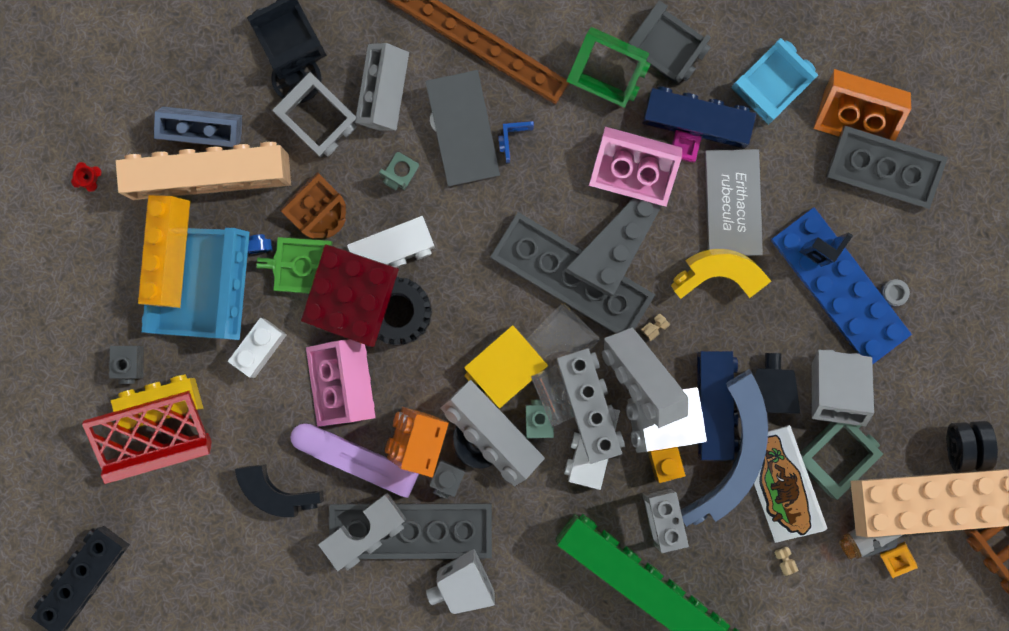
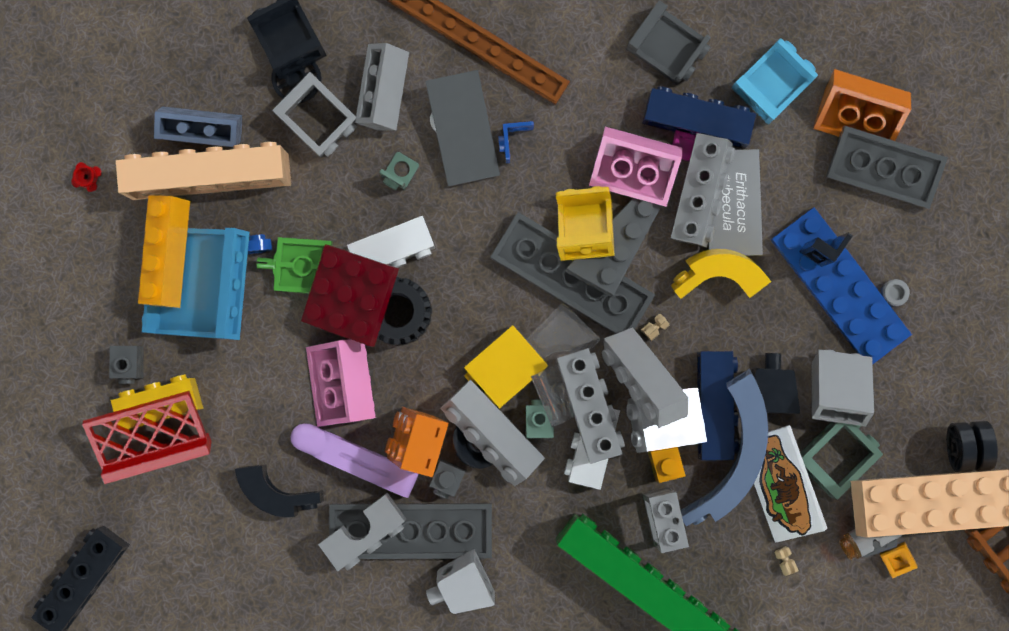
white brick [228,318,287,378] -> none
dark orange slope [279,172,346,238] -> none
green window [566,27,651,108] -> none
none -> yellow panel [556,186,615,261]
none -> light grey brick [671,133,735,248]

